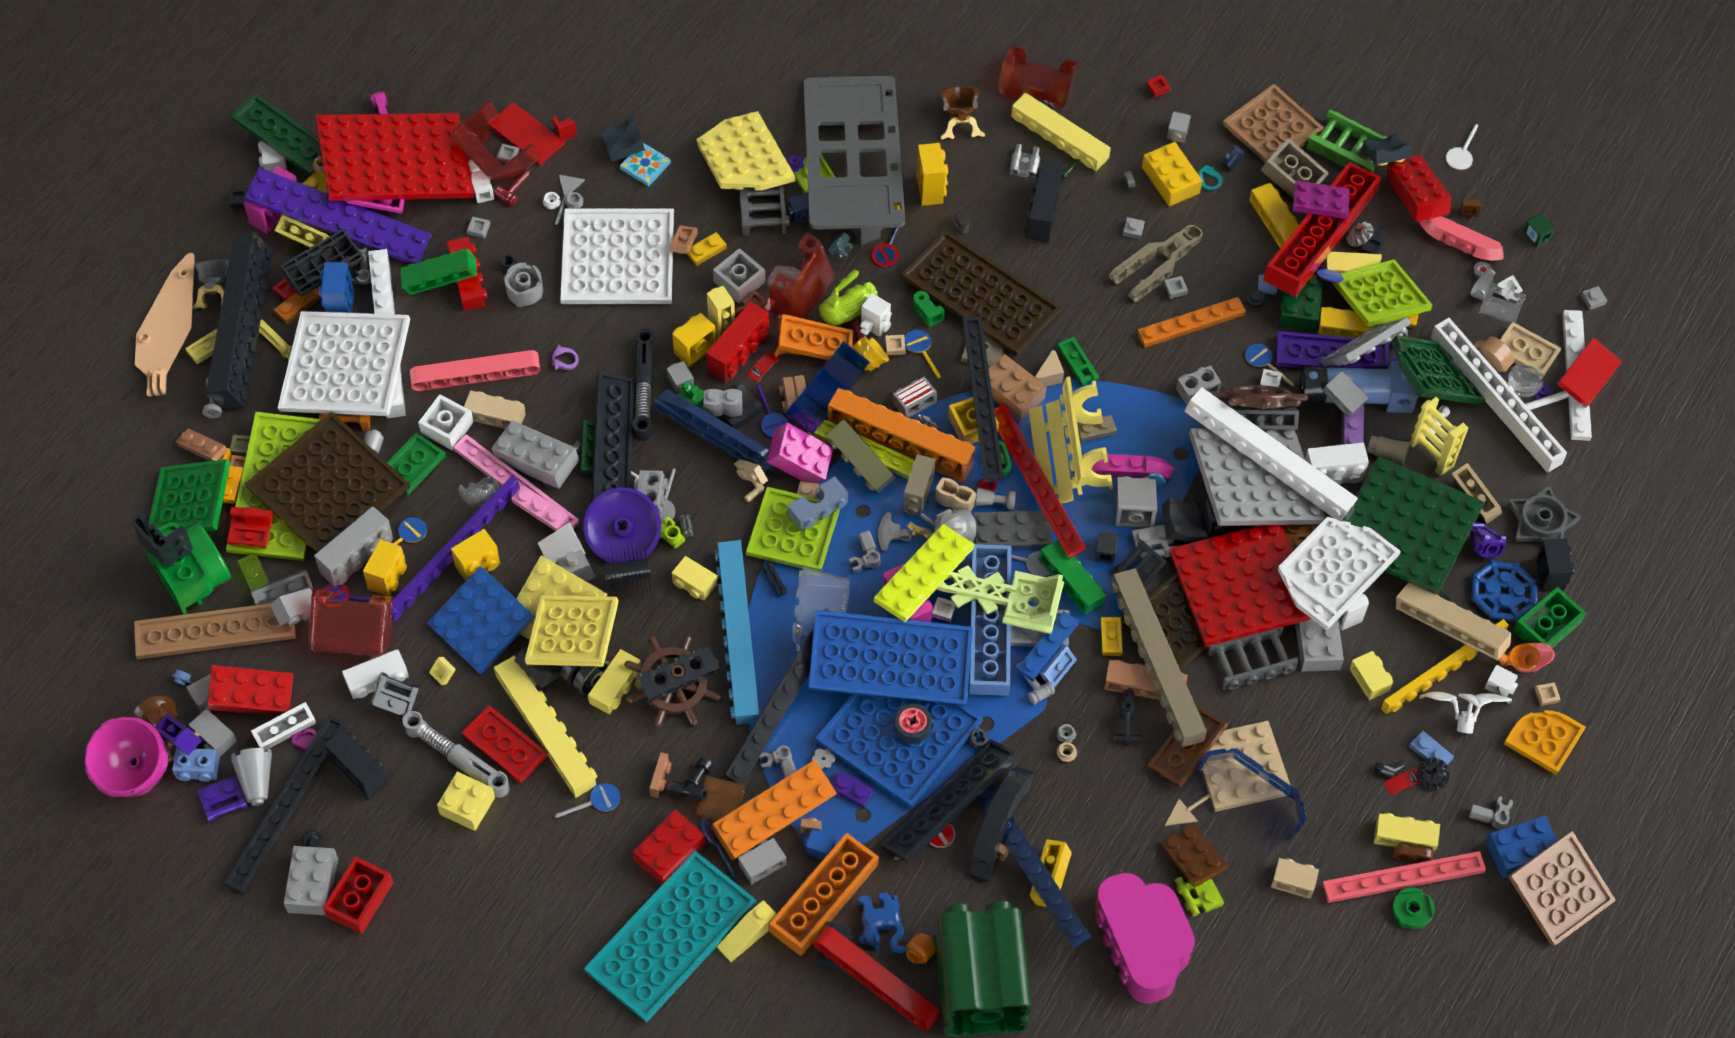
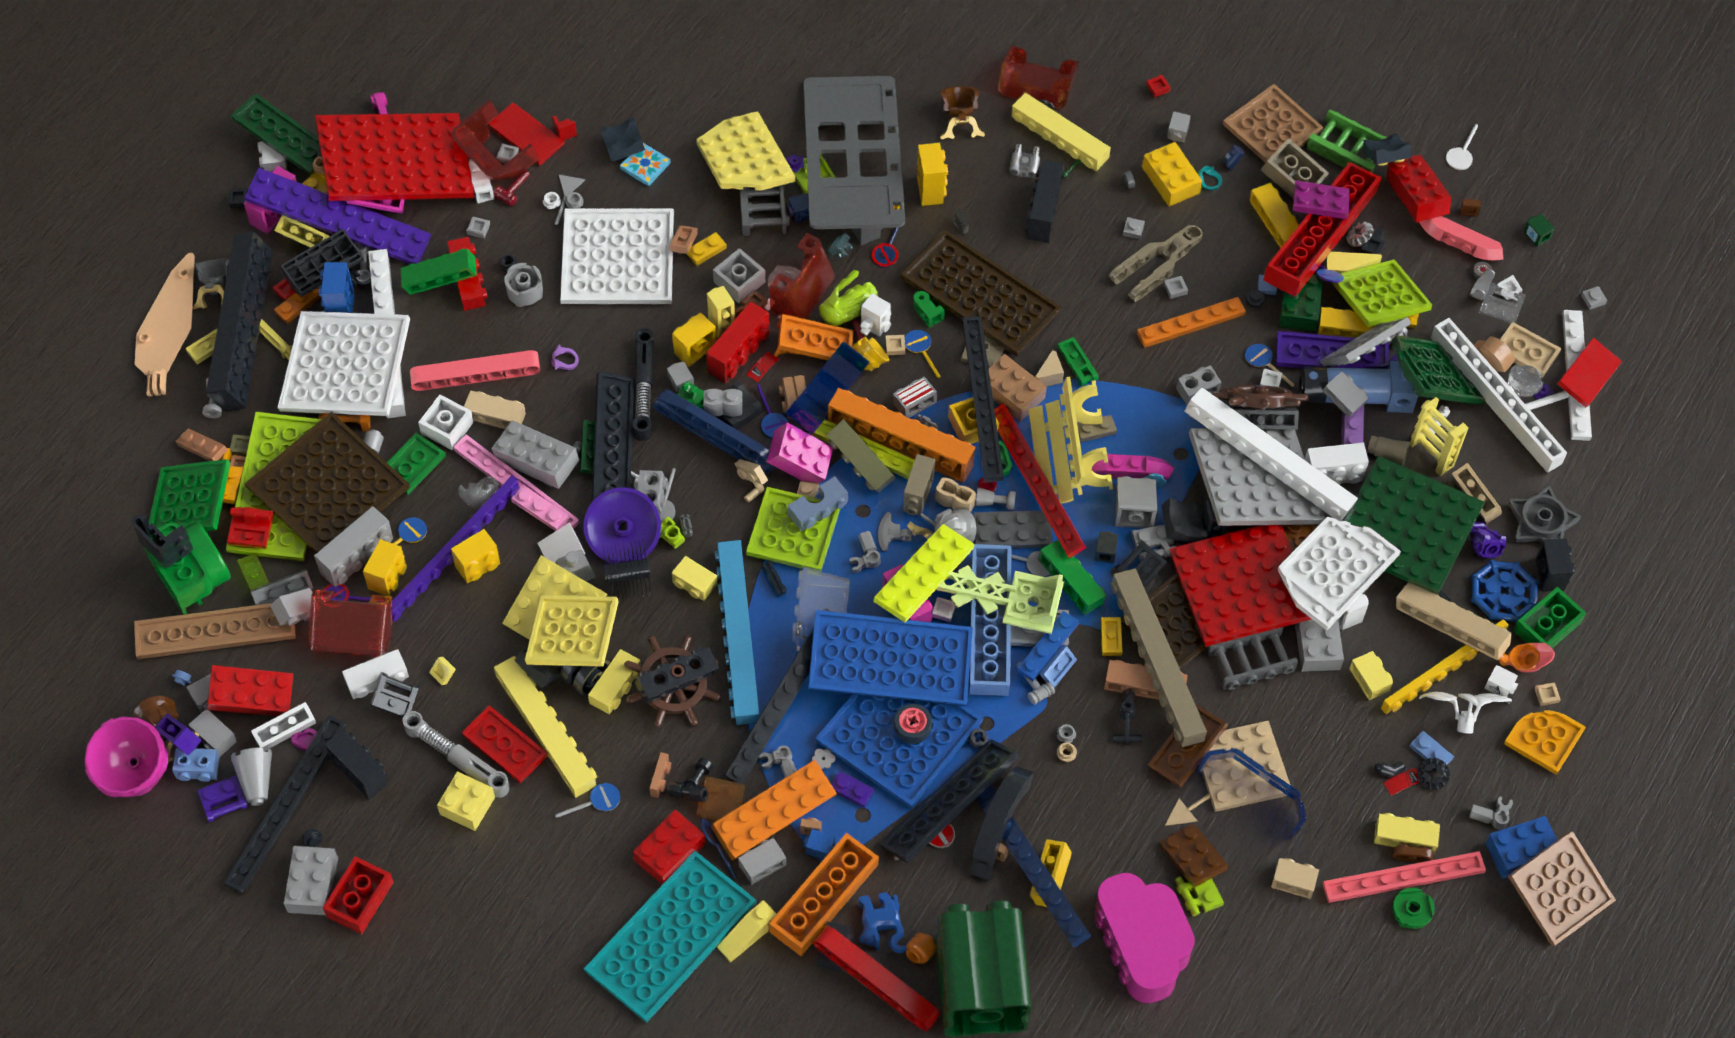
blue plate [427,566,535,675] -> none

